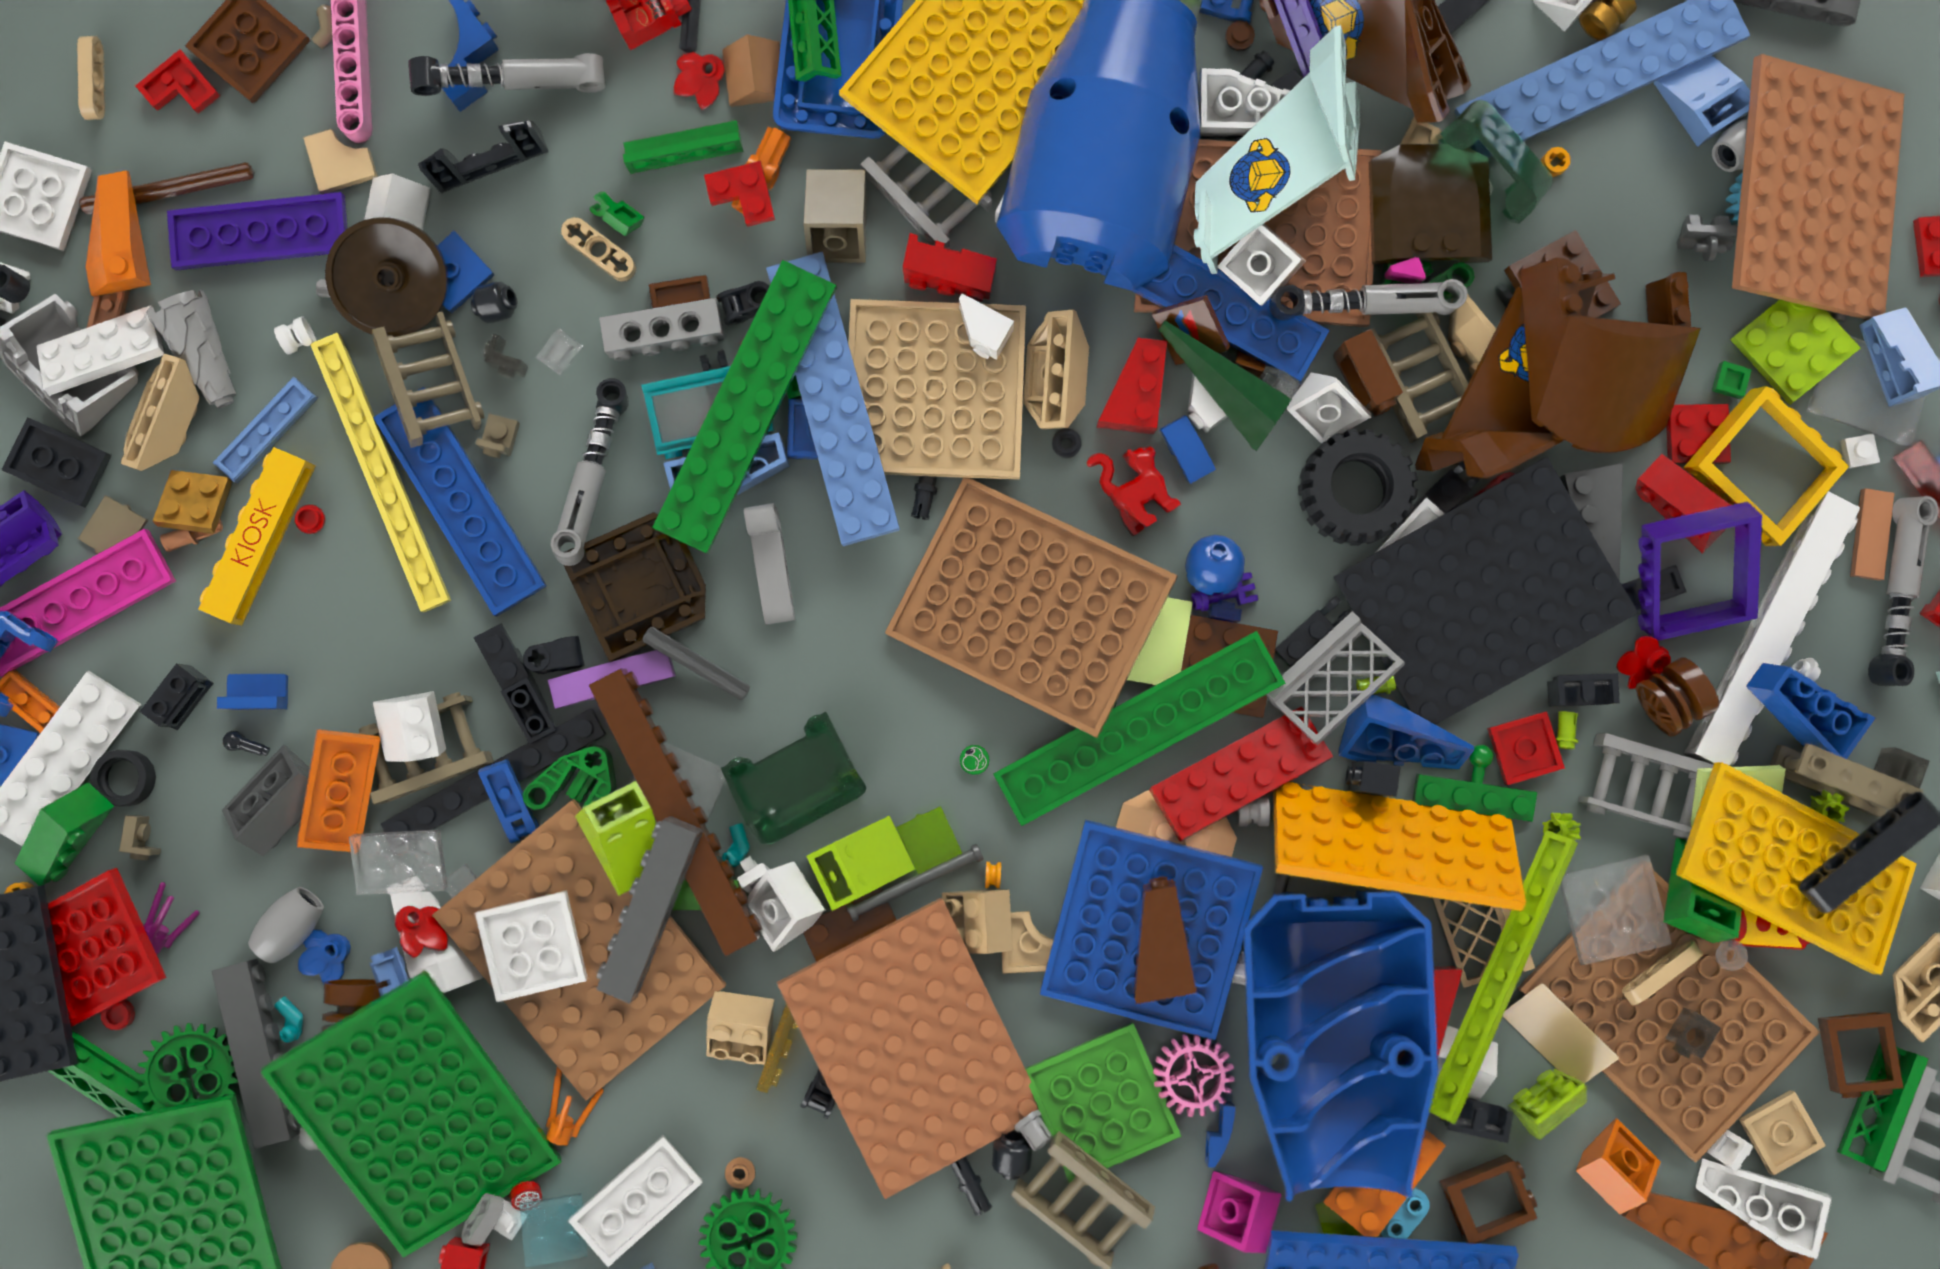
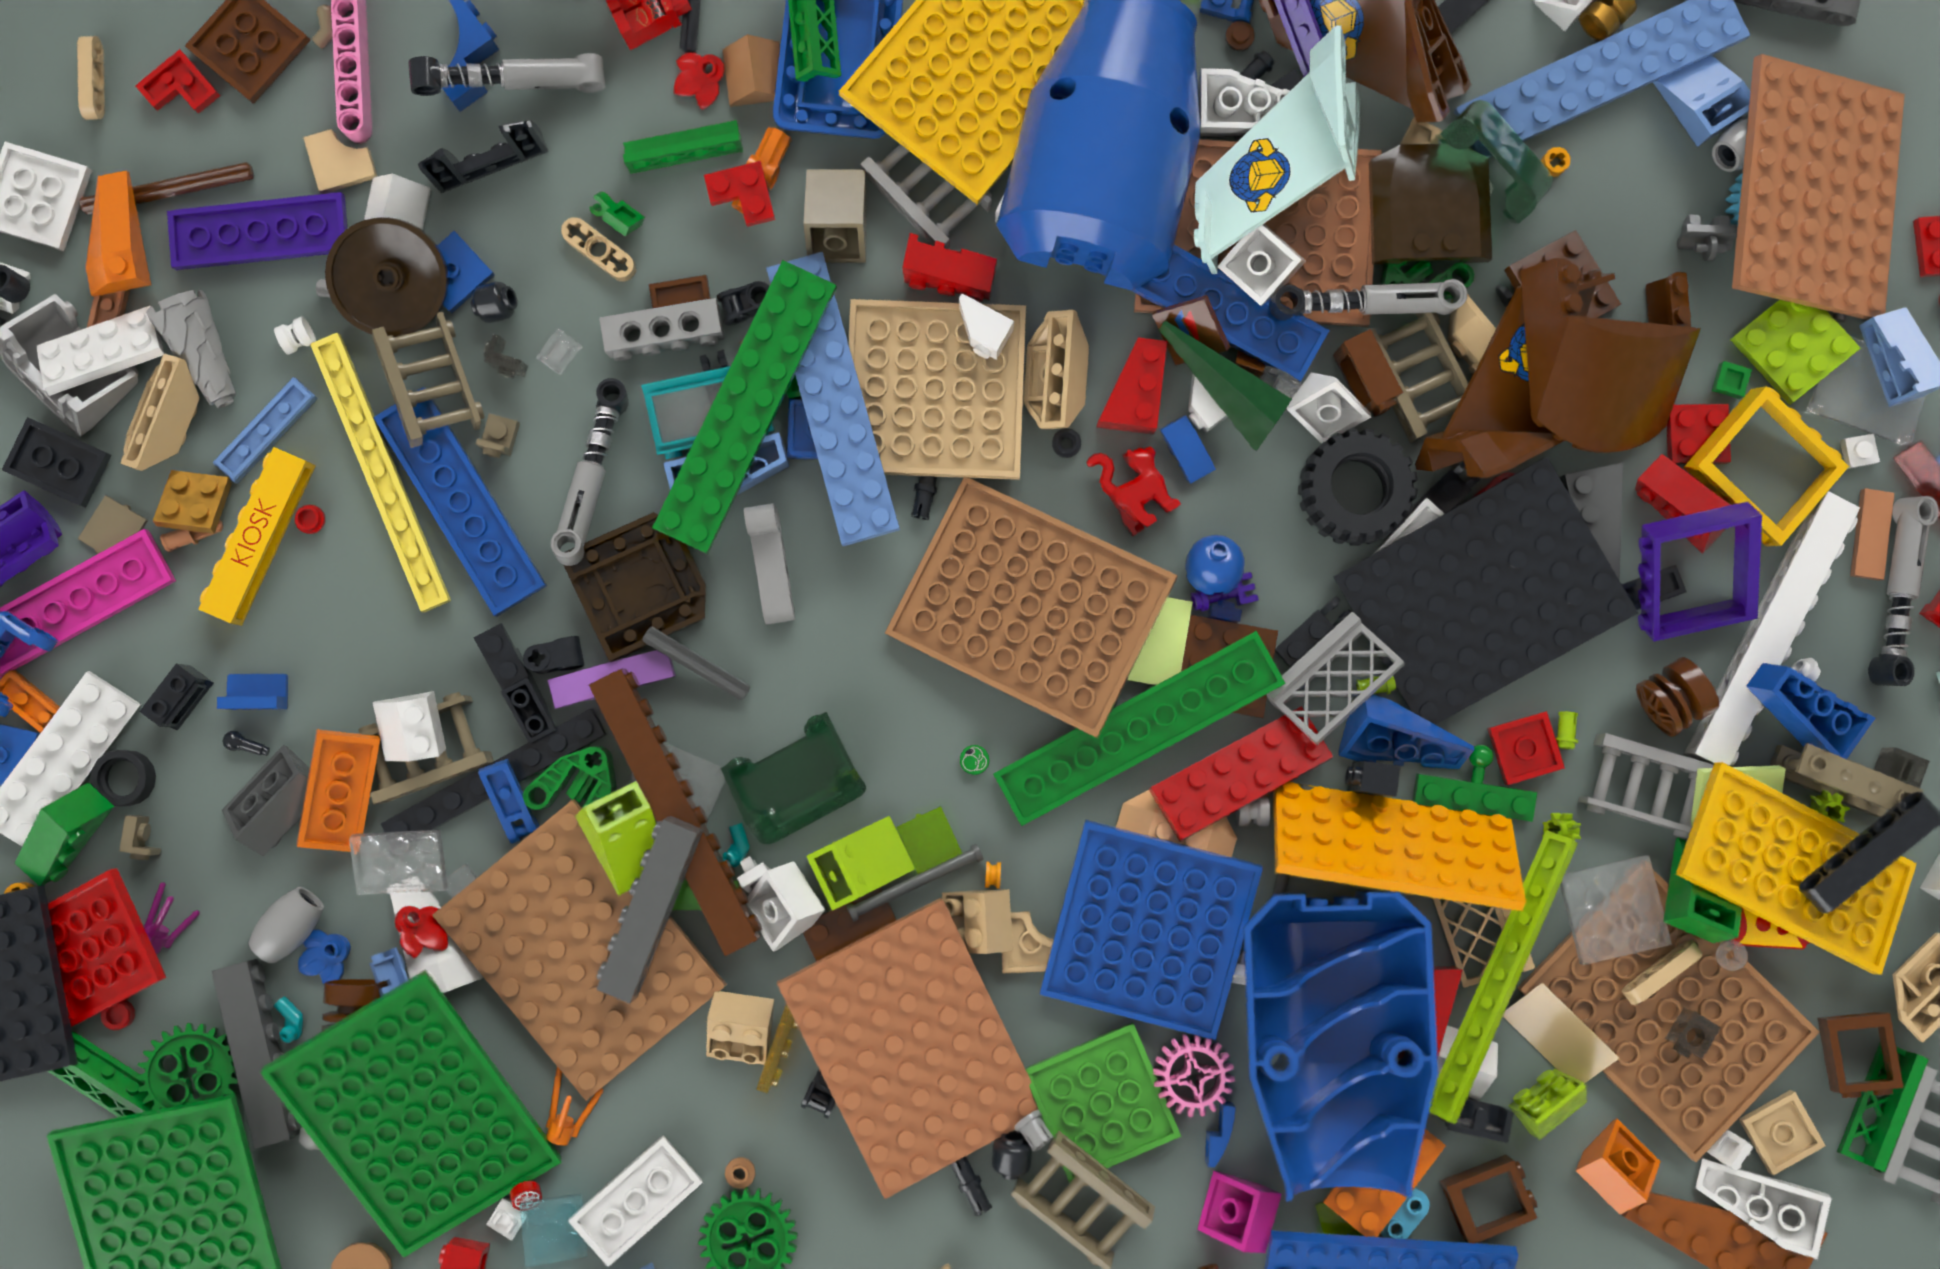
light grey beam [462,1193,504,1247] -> none
white plate [475,890,588,1002] -> none
reddish brown slope [1134,877,1197,1004] -> none
dark pink slope [1385,257,1426,284] -> none
black window [1547,673,1620,707] -> none
red plate [1616,636,1671,689] -> none

